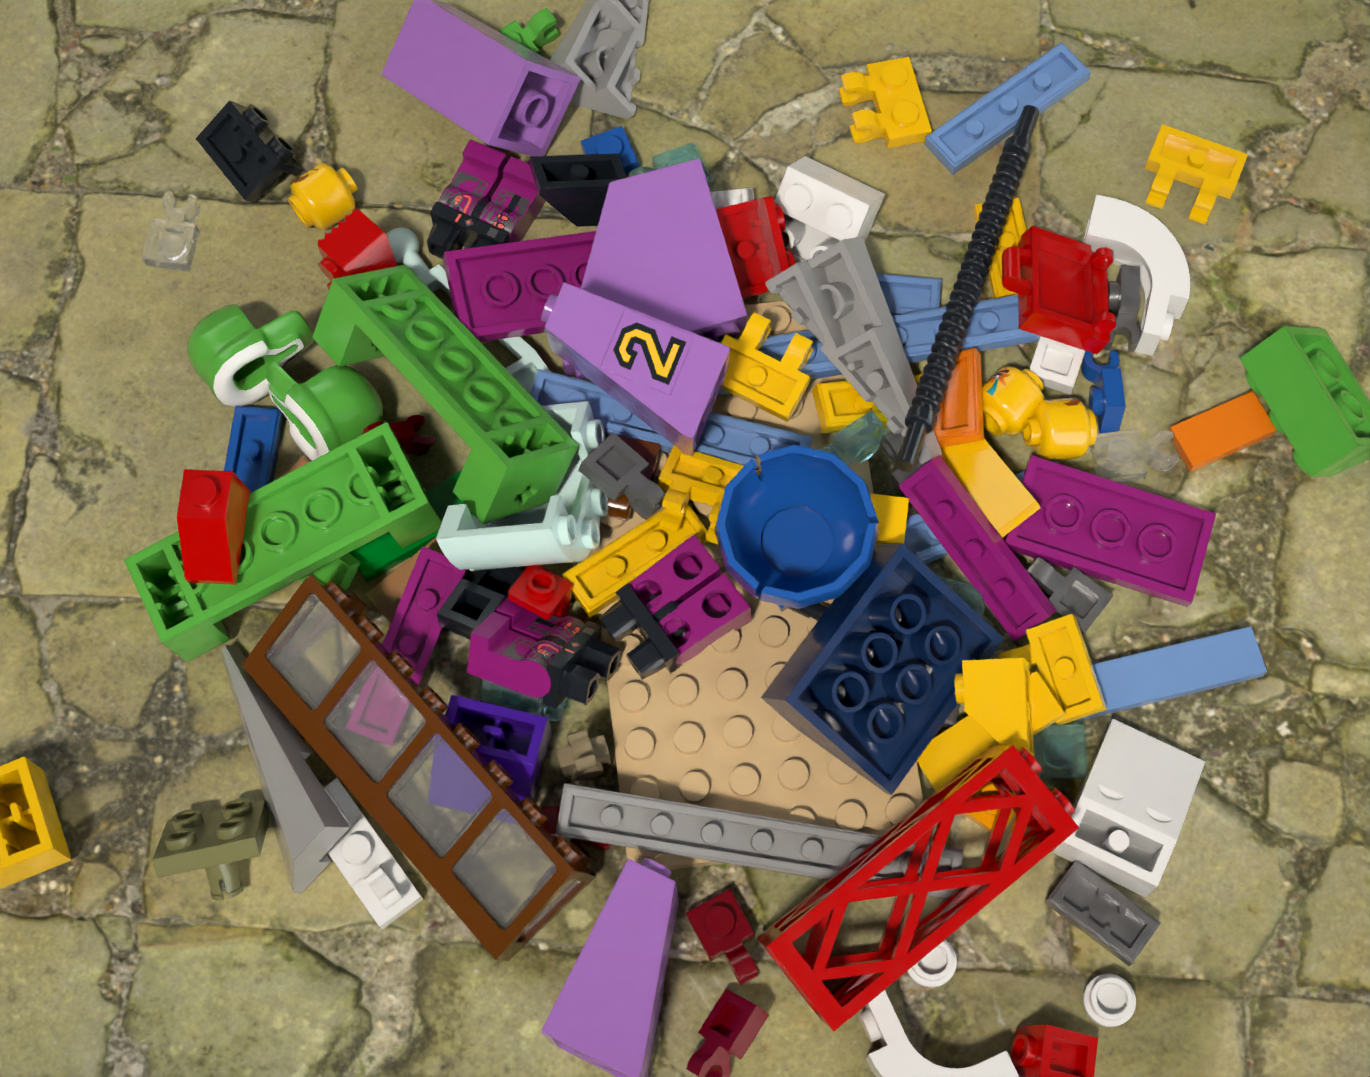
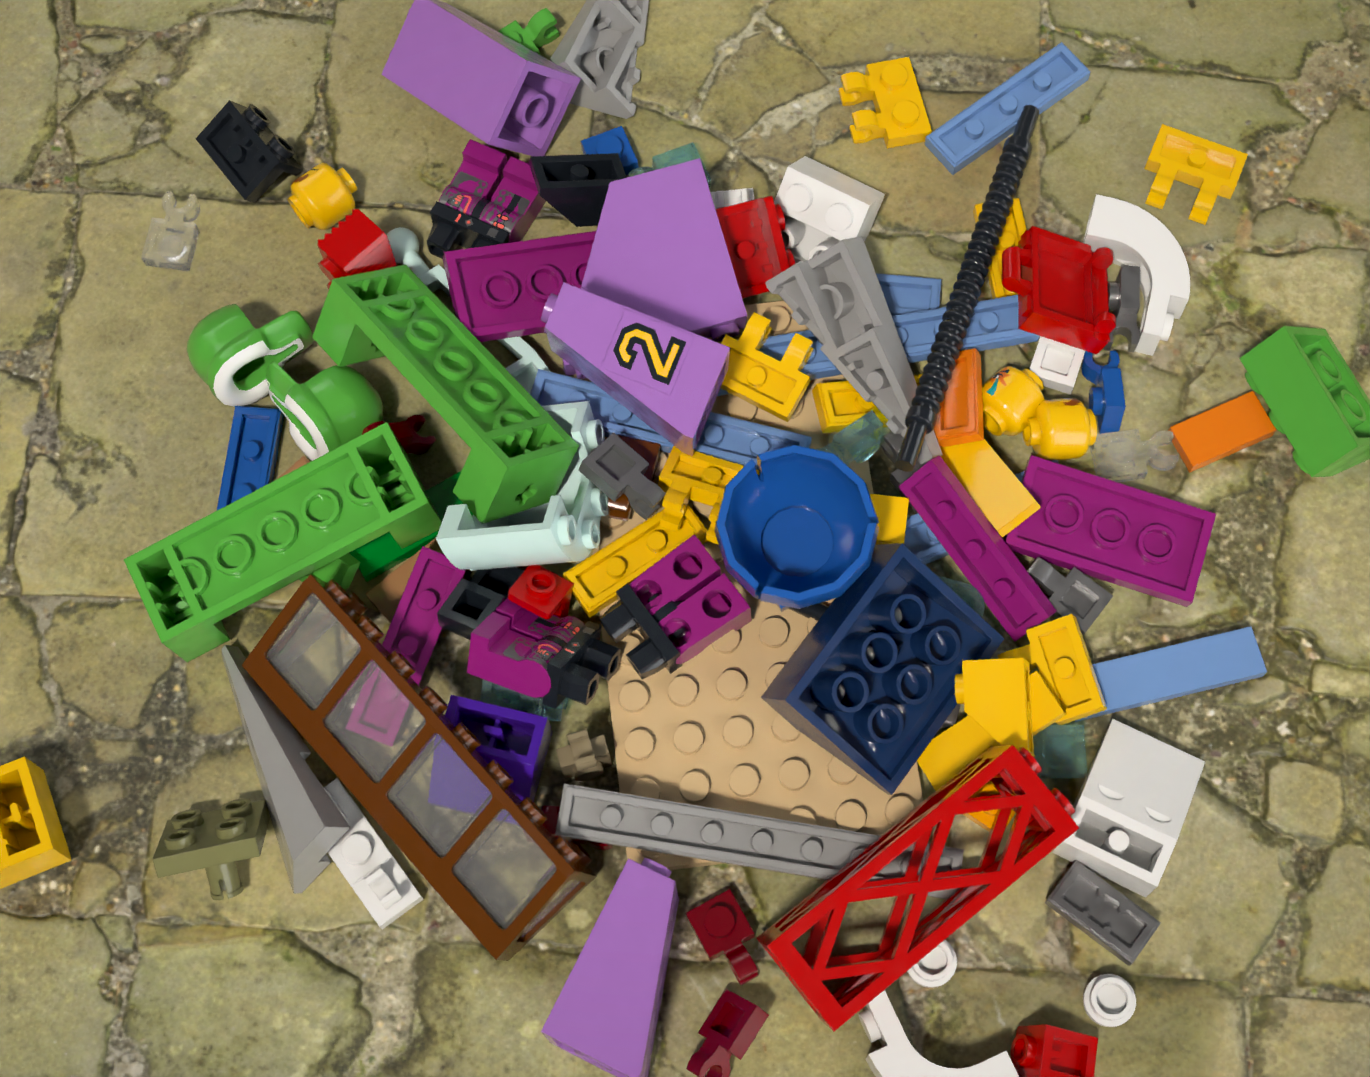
red slope [176,469,250,585] -> none

